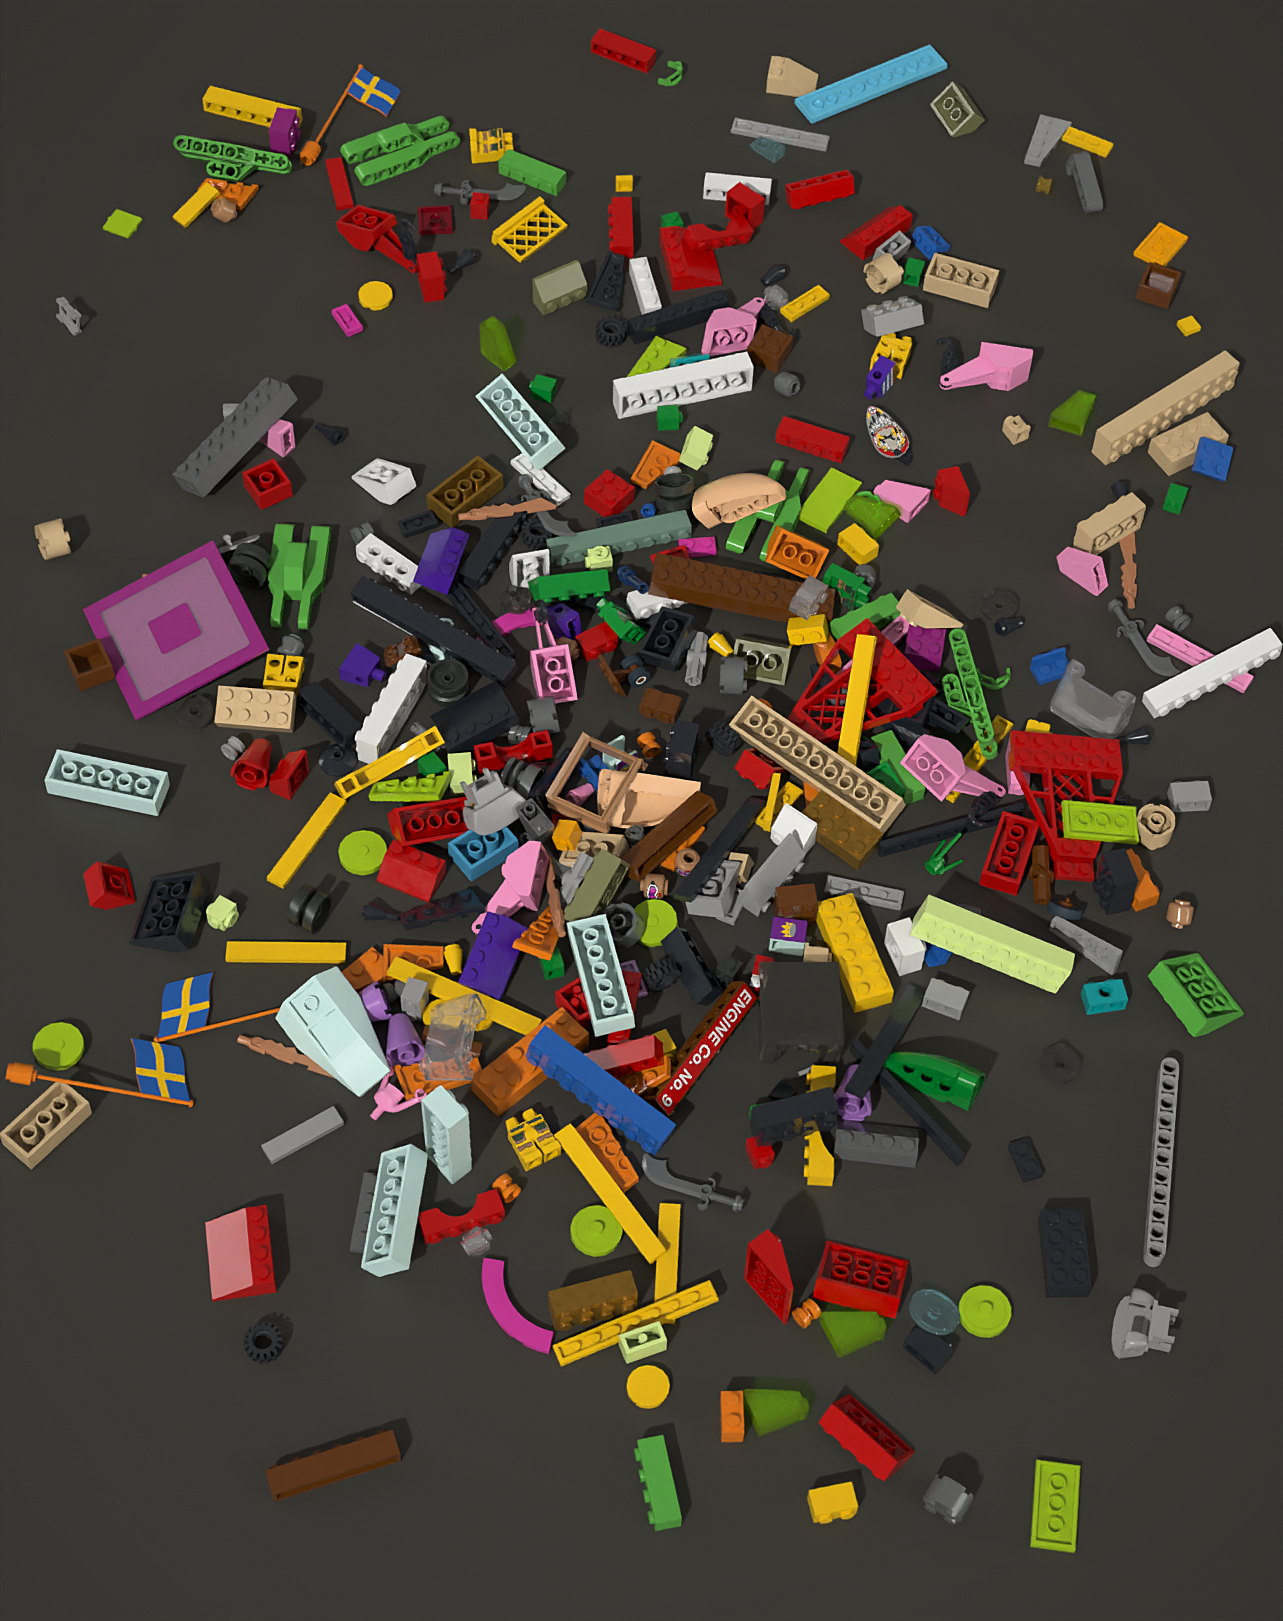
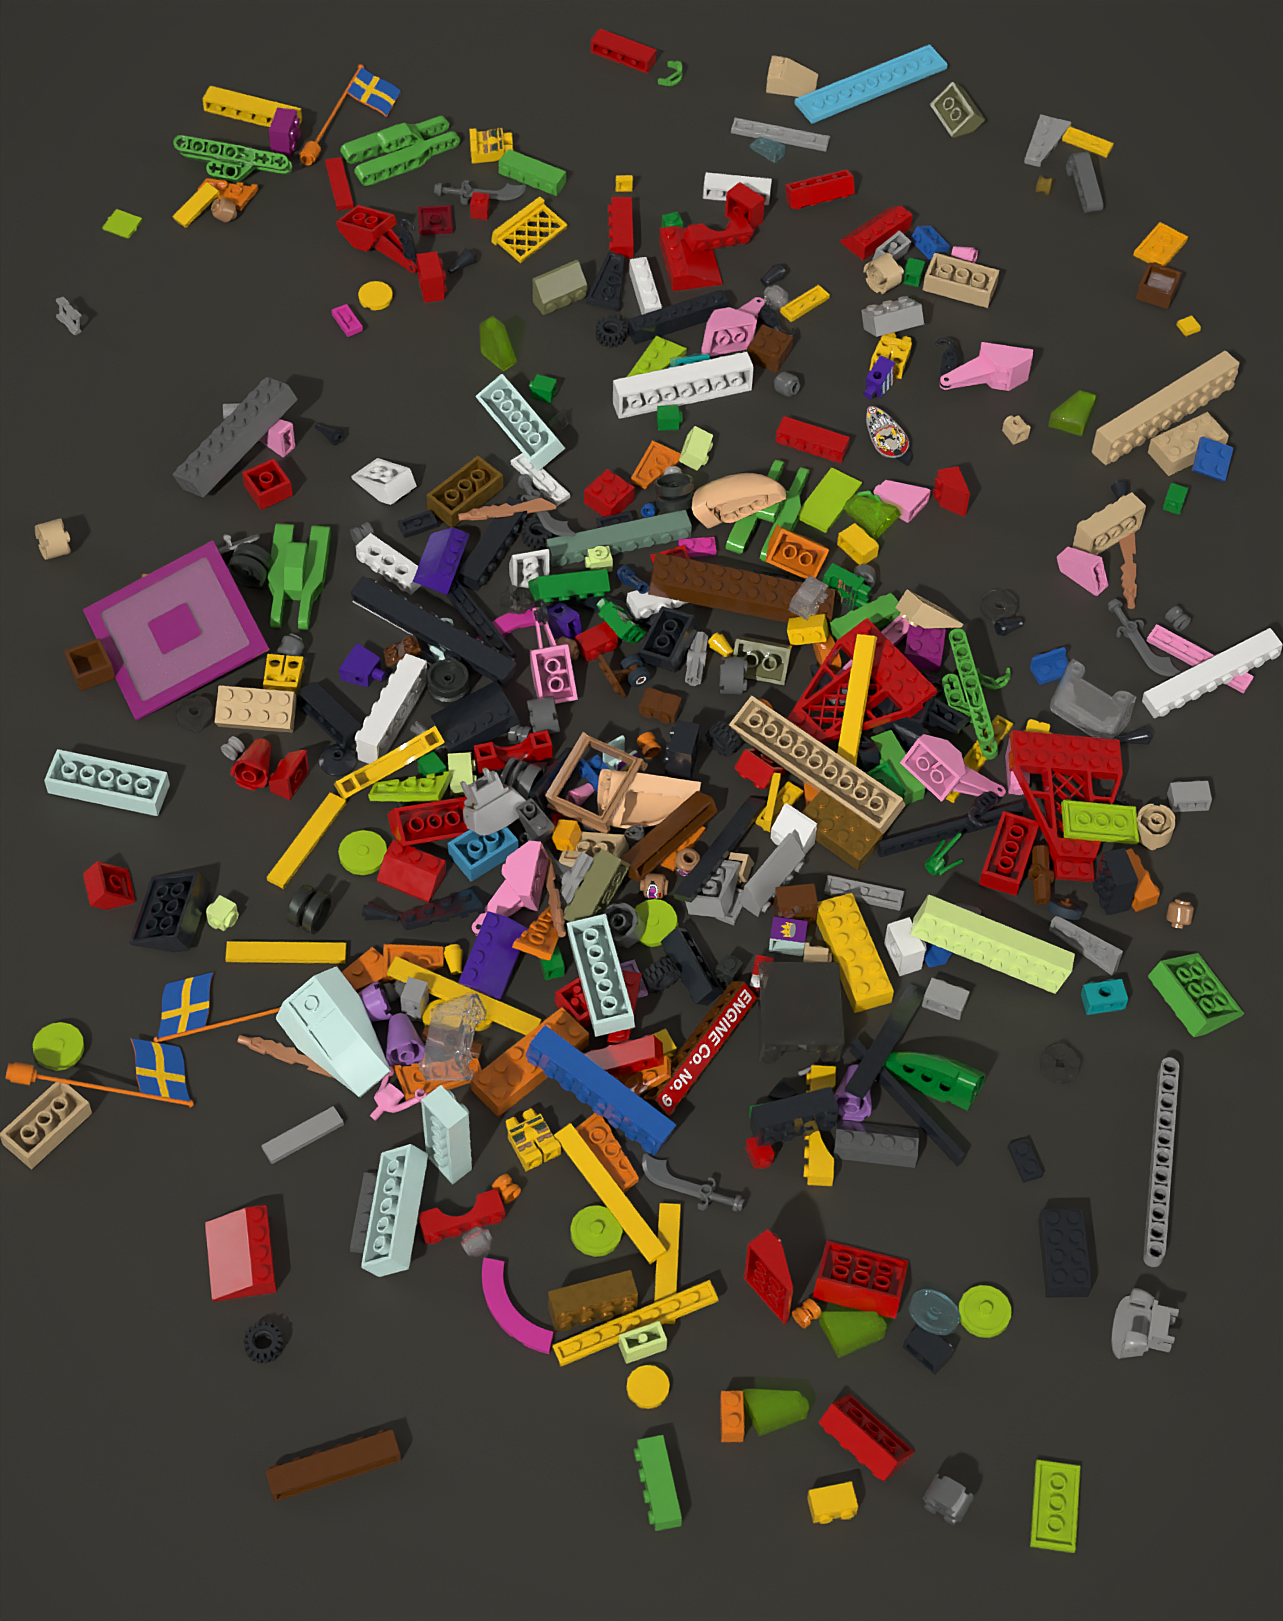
none -> bright pink cone [951,246,978,263]

